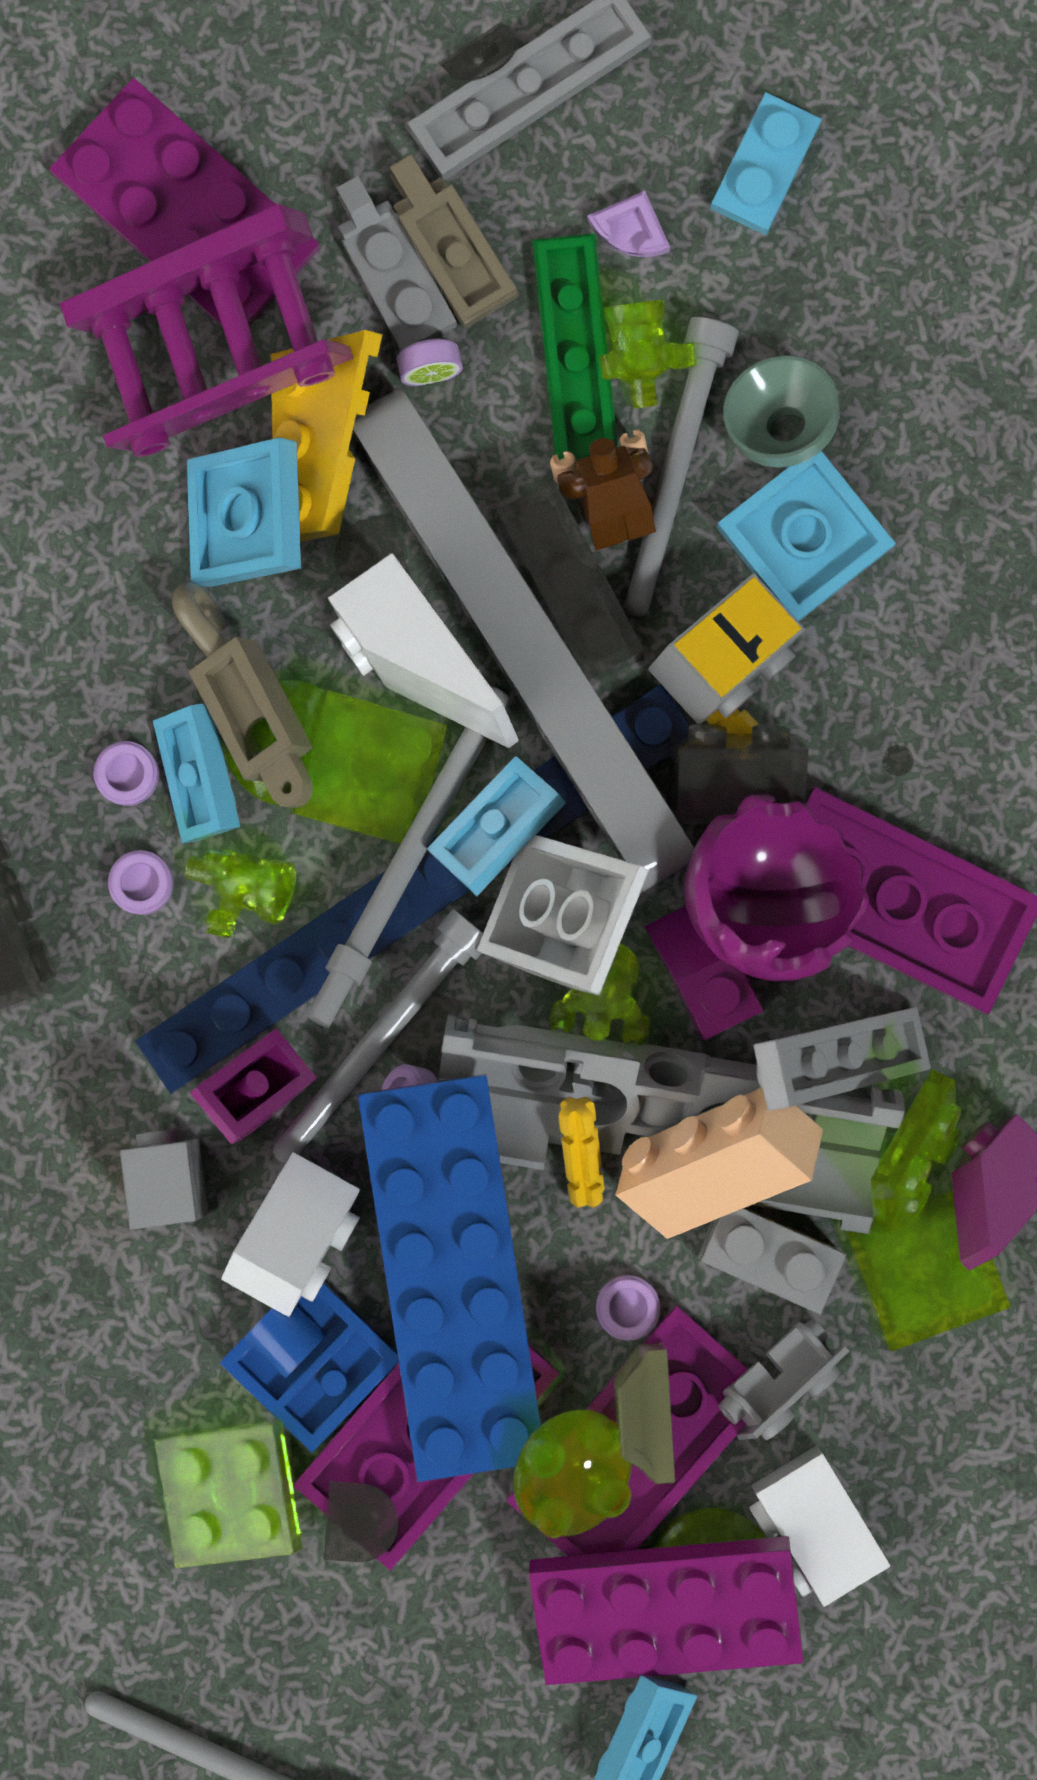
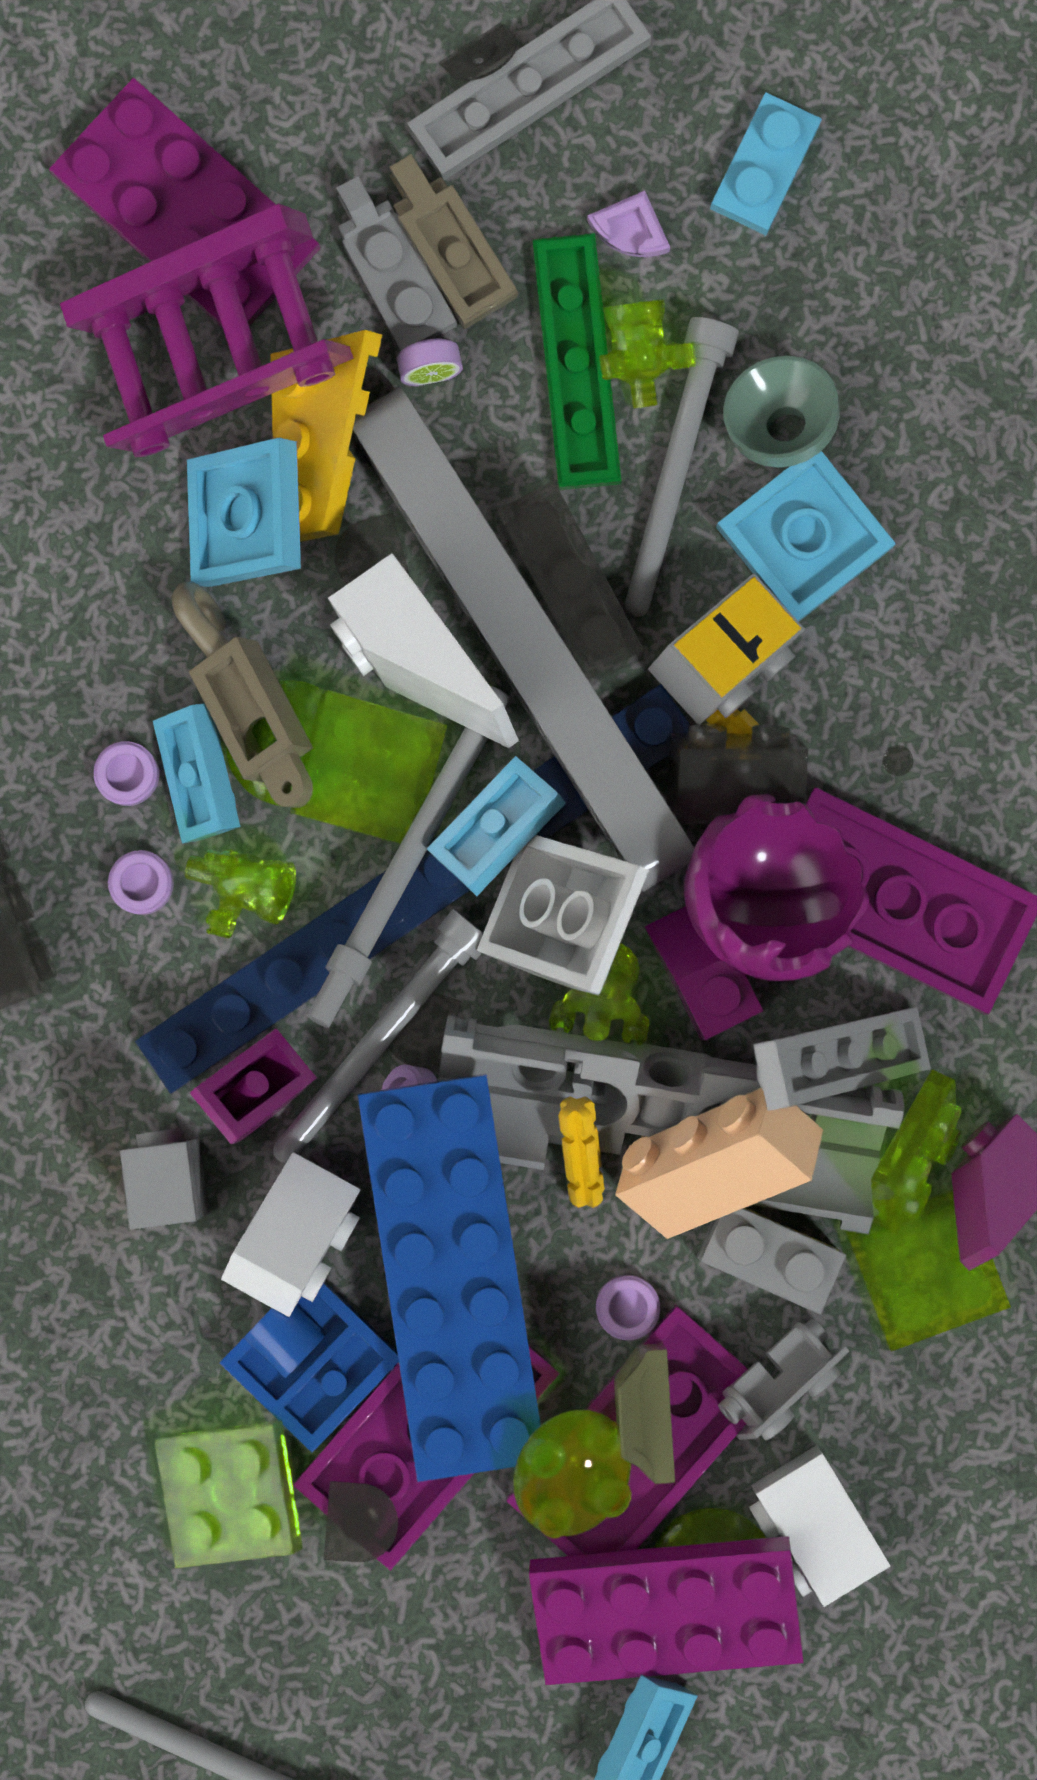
reddish brown piece [550,430,656,551] -> none

